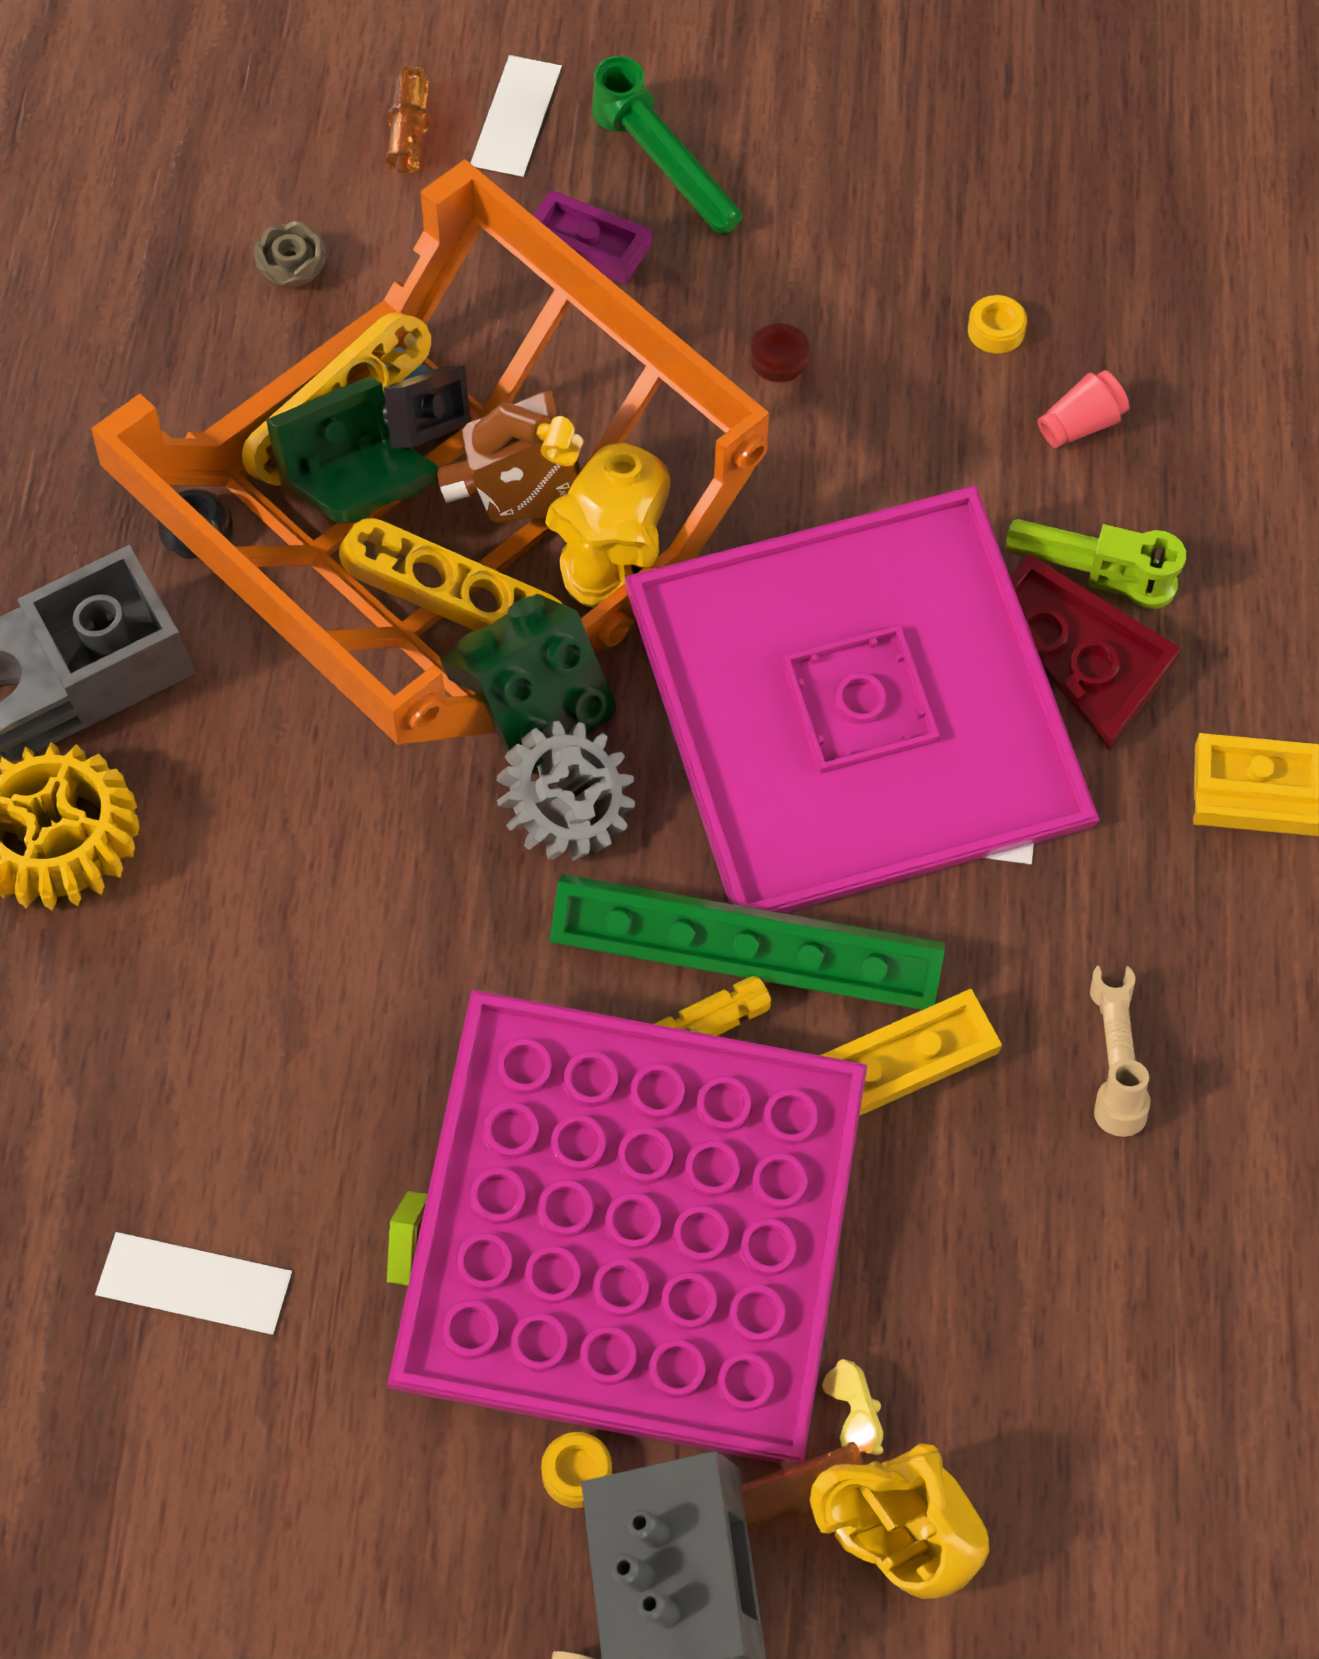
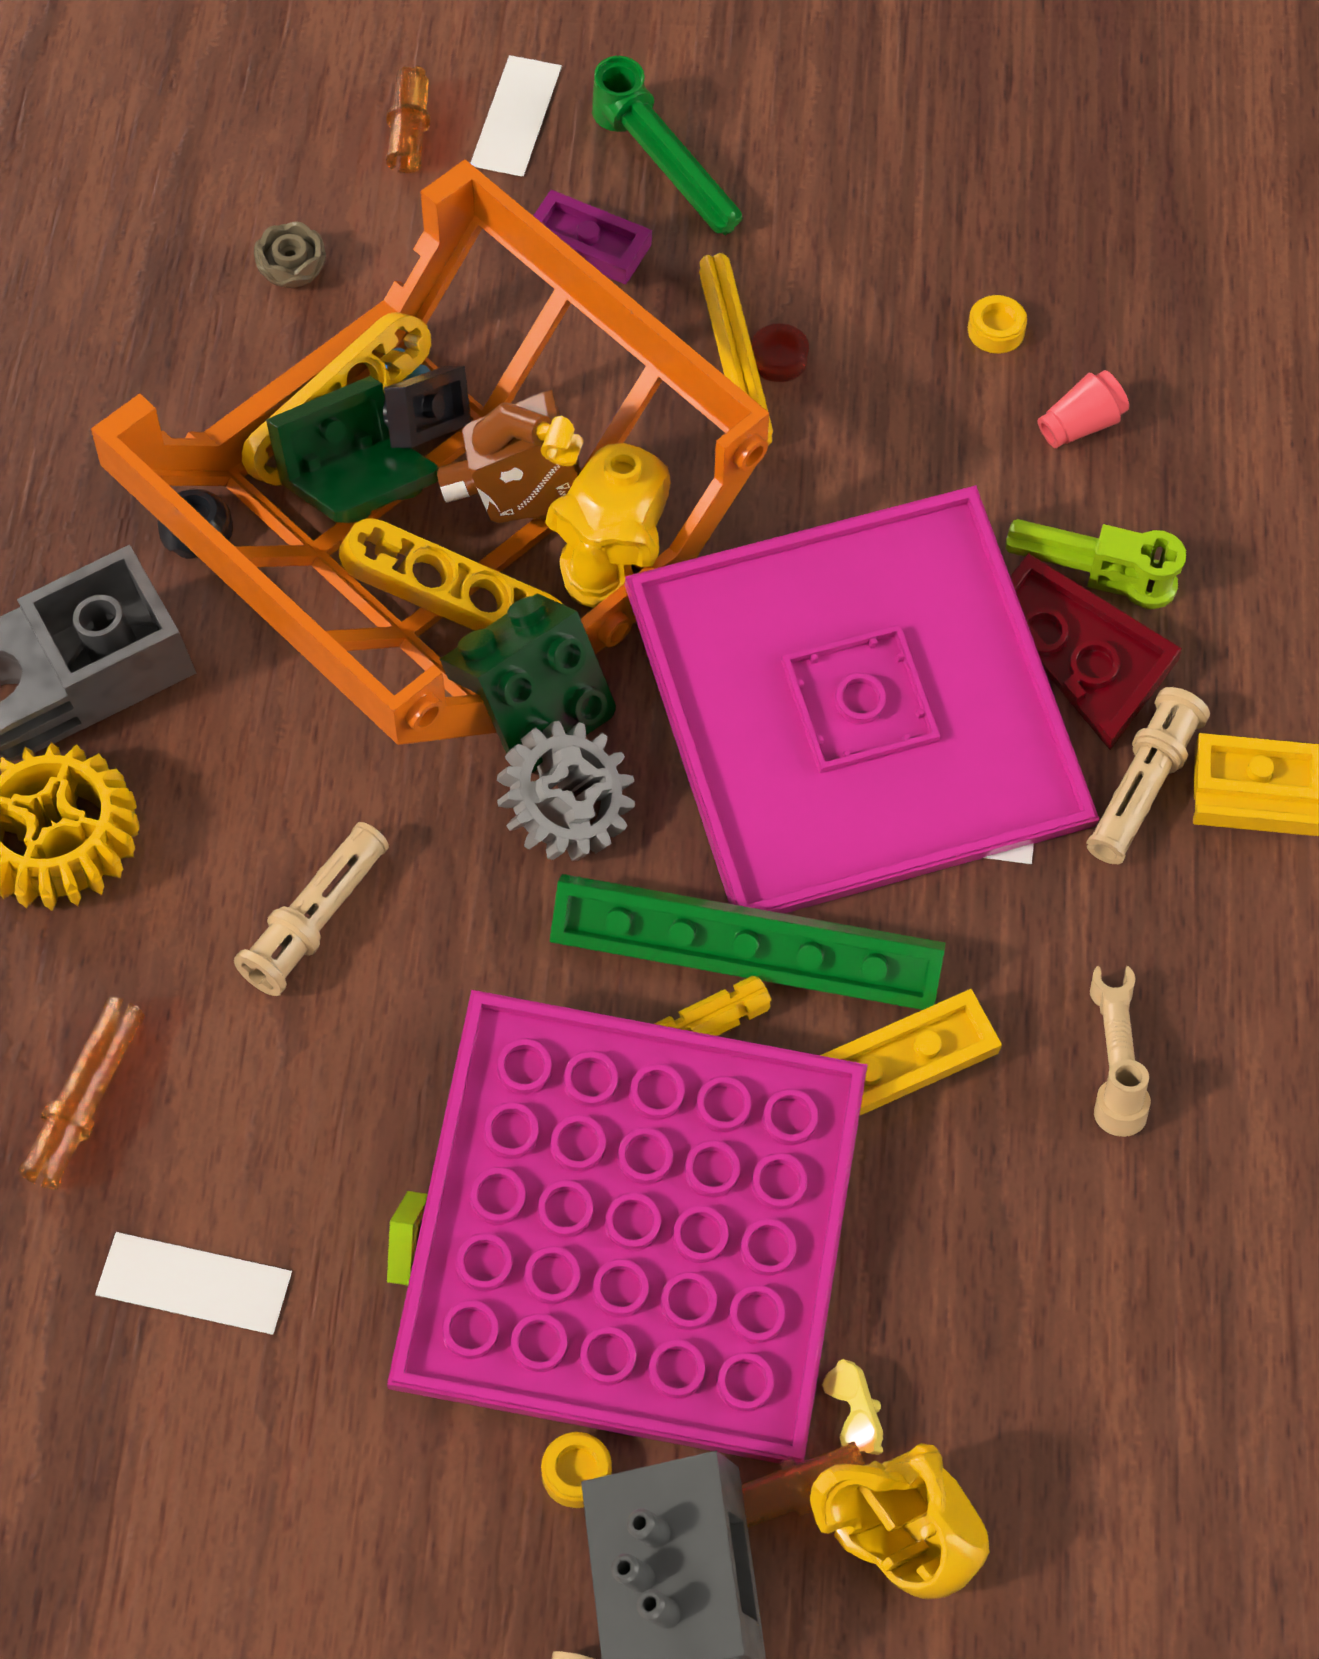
none -> clear orange pin [18,997,145,1190]
none -> tan pin [234,822,389,996]
none -> yellow axle [699,253,773,446]
none -> tan pin [1086,687,1210,864]

